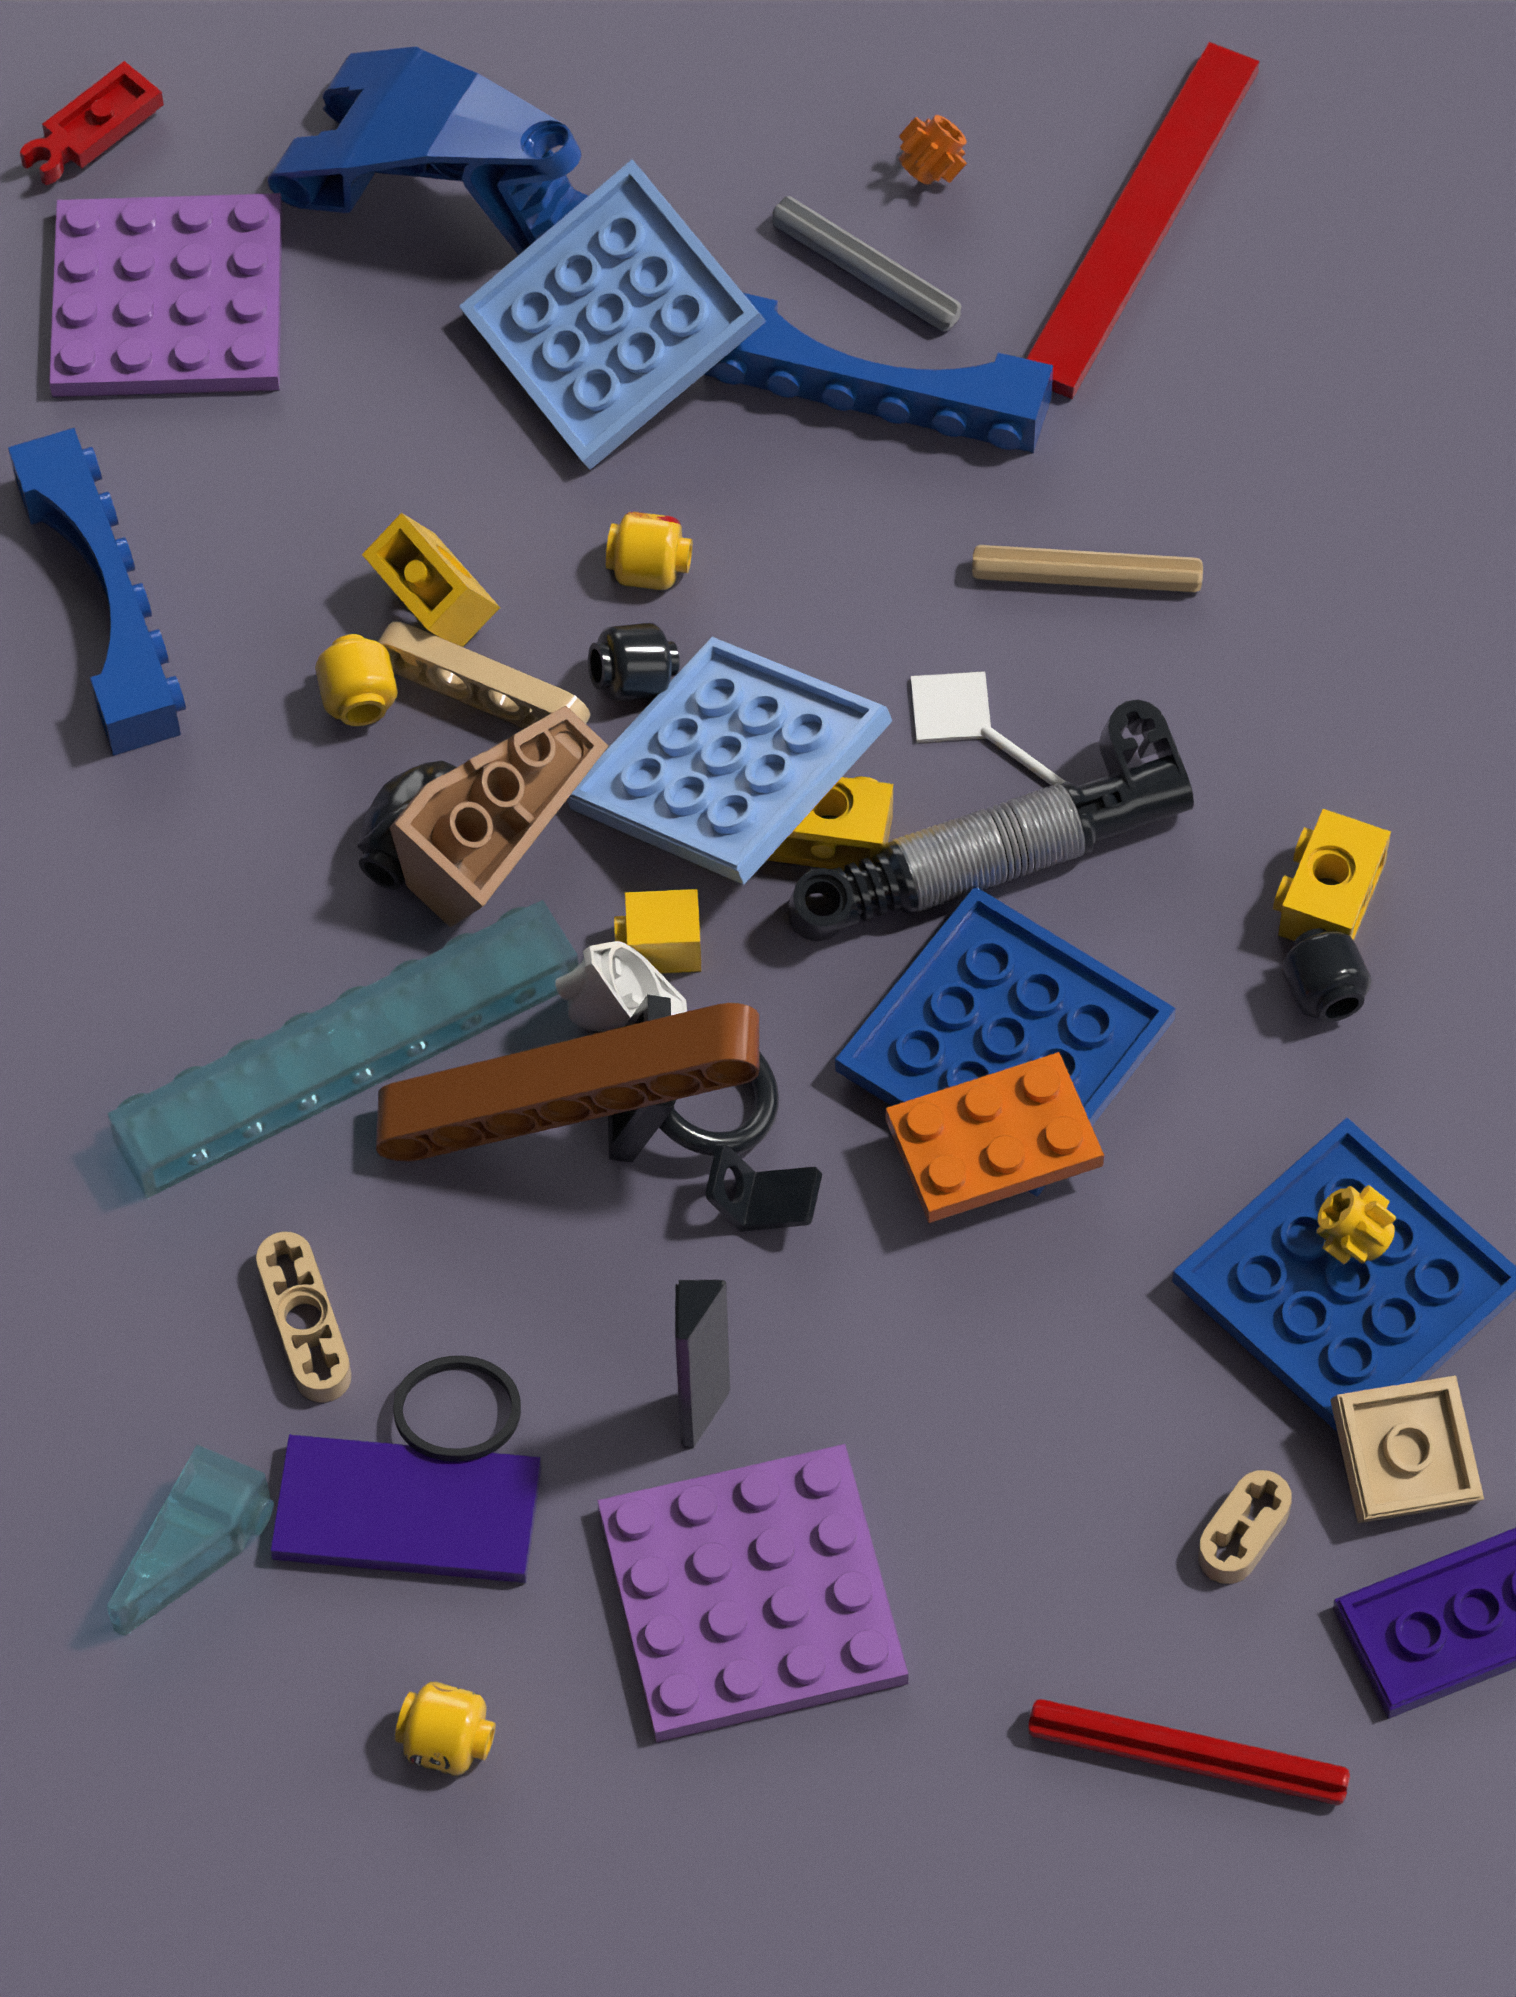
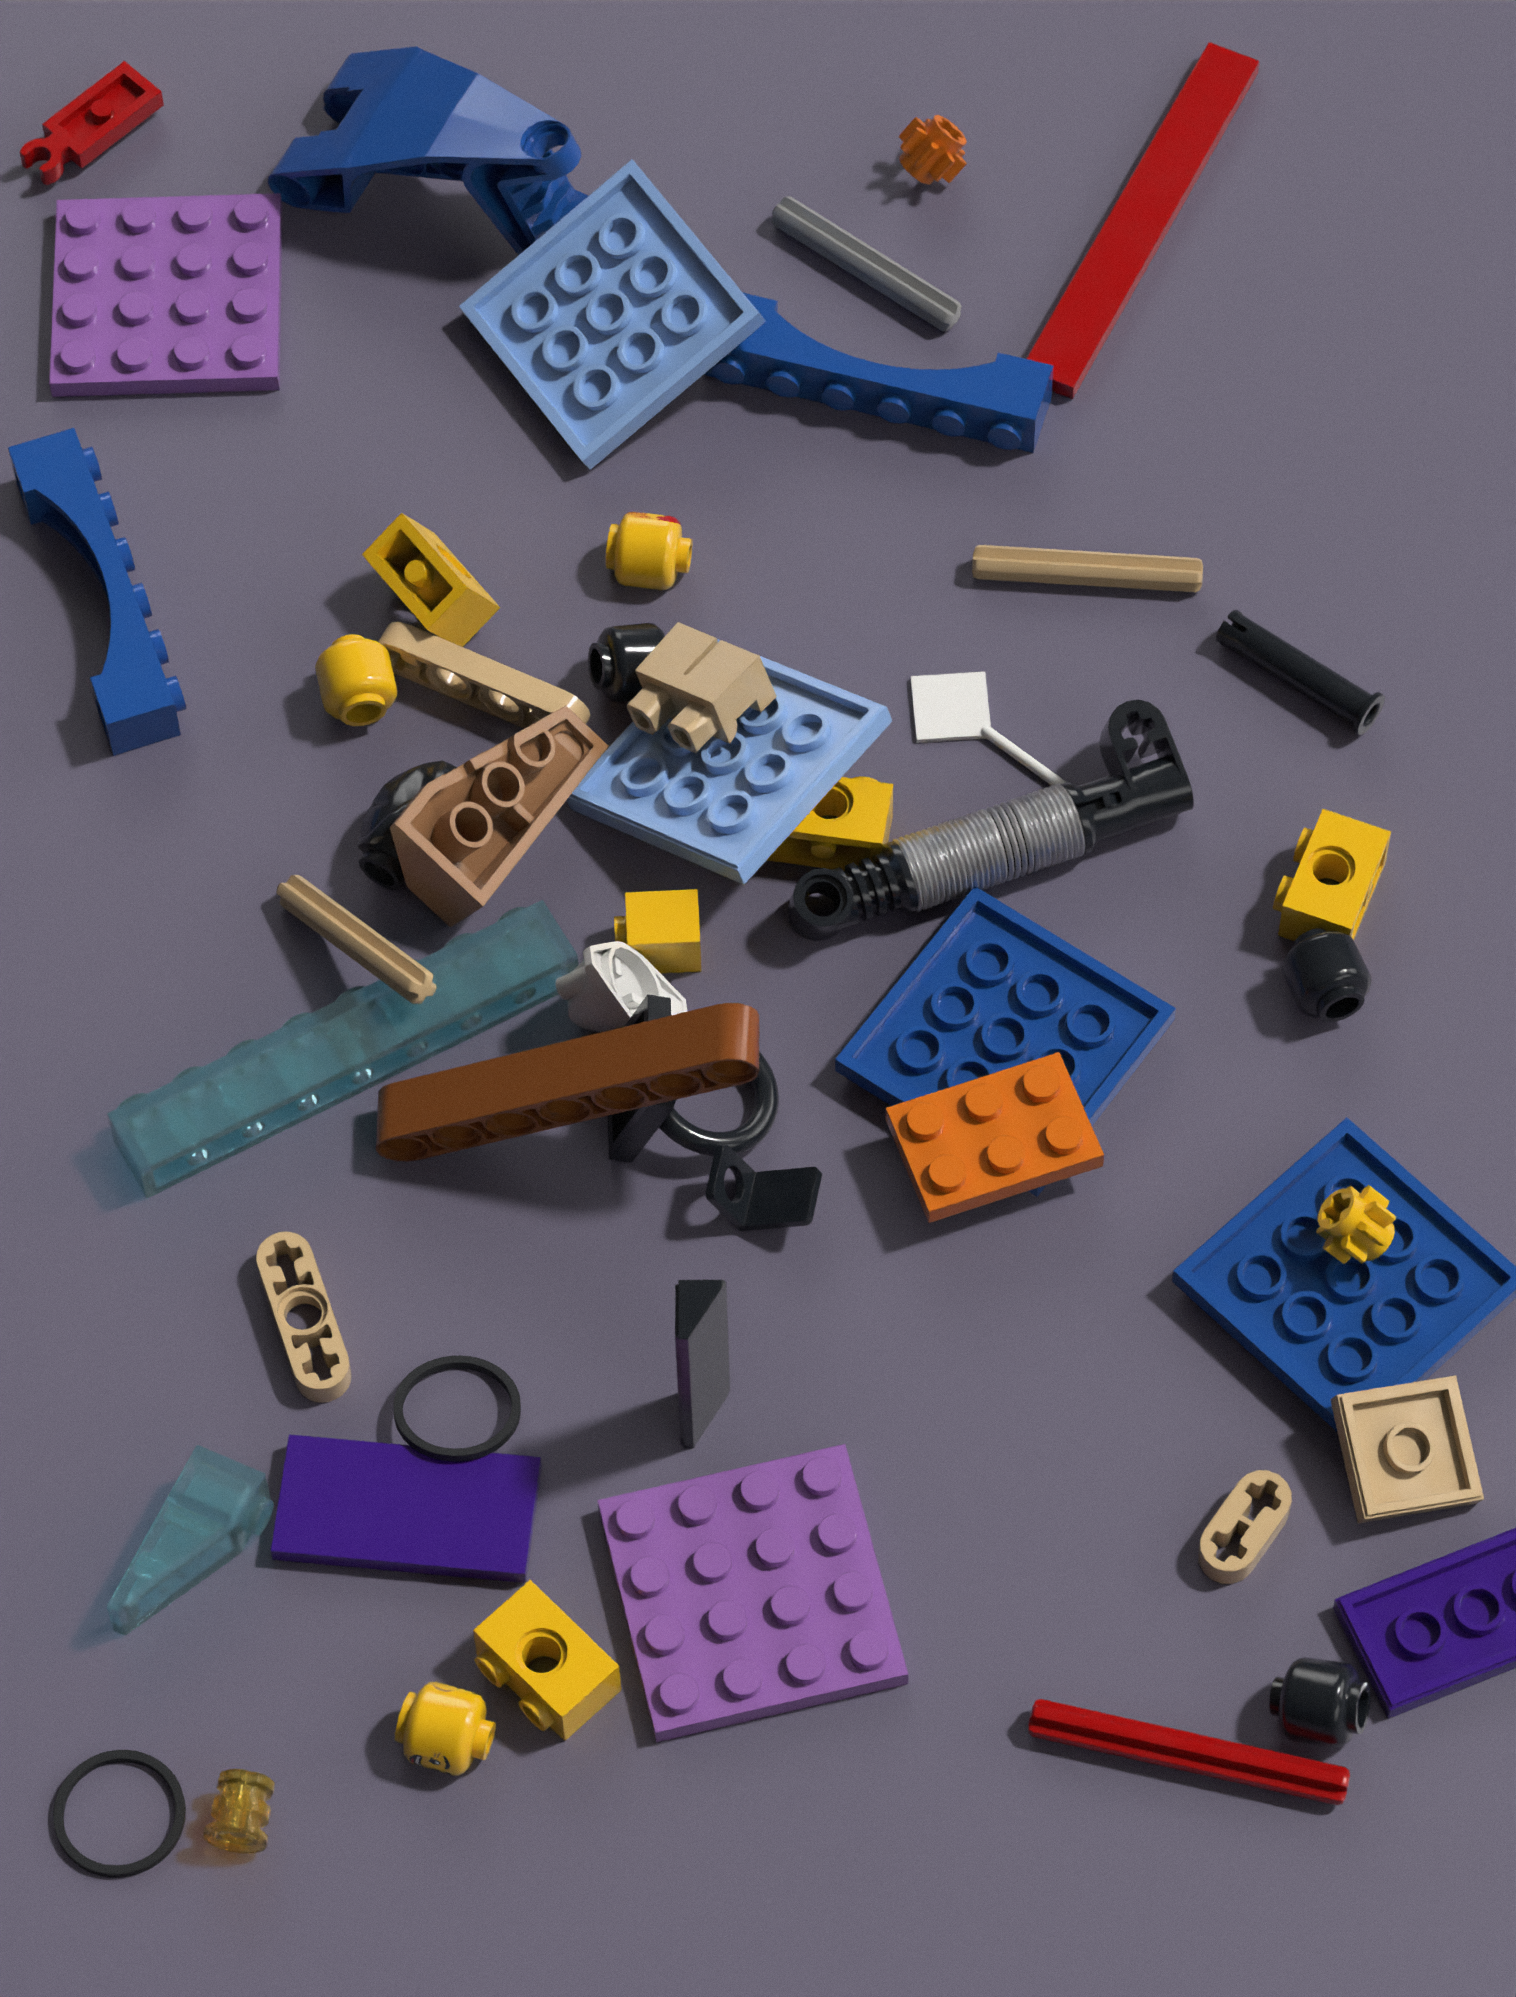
none -> black piece [53,1750,186,1878]
none -> clear yellow bush [203,1769,275,1854]
none -> tan axle [276,875,437,1004]
none -> yellow brick [473,1580,621,1741]
none -> tan hips [627,622,777,753]
none -> black pin [1216,610,1385,736]
none -> black head [1269,1657,1370,1748]

